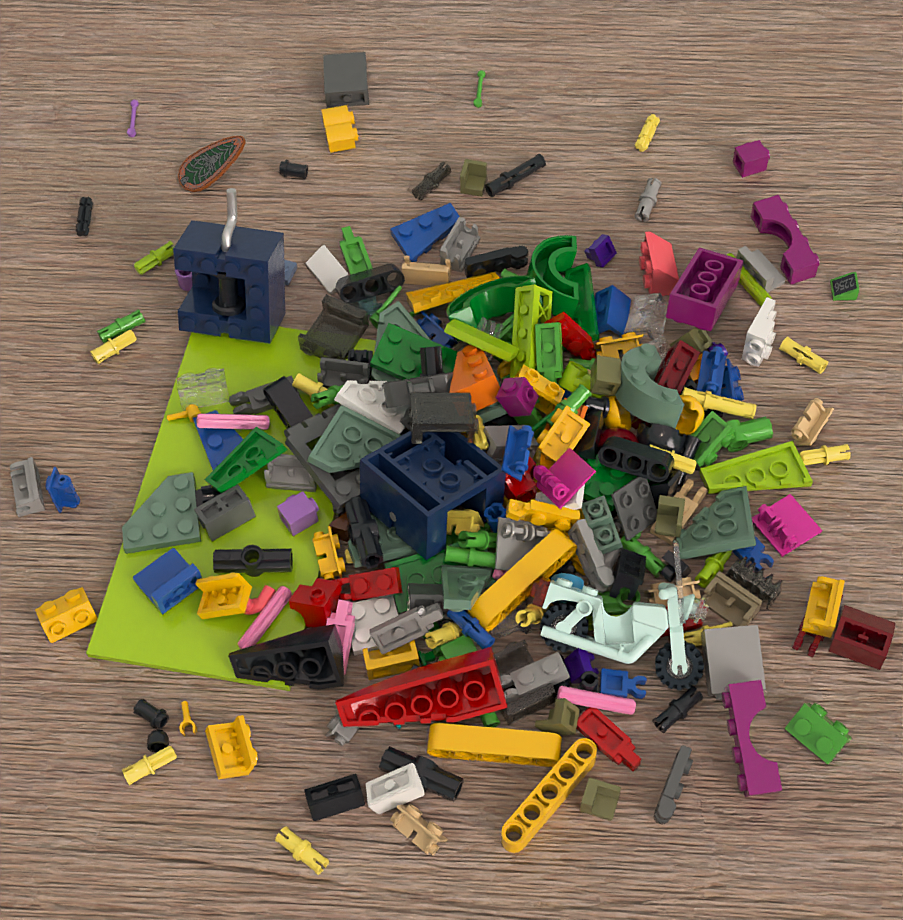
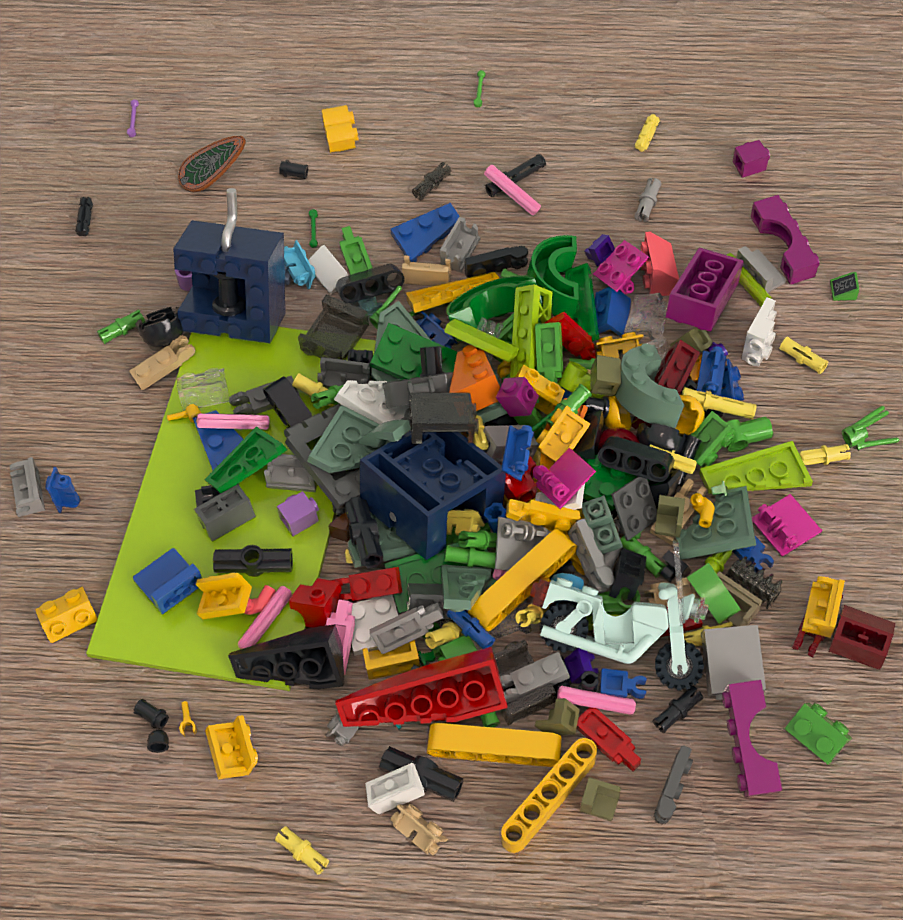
light yellow axle [90,330,137,364] -> none
sand green plate [122,472,201,554] -> none
light yellow axle [122,746,177,785] -> none
lime axle [134,241,174,275] -> none
black slope [304,774,365,821] -> none
yellow hinge [312,526,346,580] -> none
dark grey panel [323,52,369,108] -> none
olive panel [460,159,487,197] -> none
tan hinge [791,398,834,446] -> none
none -> tan hinge [129,335,195,390]
none -> black cylinder [135,307,184,348]
none -> medium azure hinge [284,240,315,289]
none -> green hinge [309,209,318,248]
none -> sand green slope [359,420,411,448]
none -> bright pink axle [484,164,541,216]
none -> dark pink hinge [593,240,649,294]
none -> bright green slope [687,563,741,624]
none -> yellow arm [690,493,715,528]
none -> piece [711,481,728,497]
none -> bright green plant [842,406,899,450]

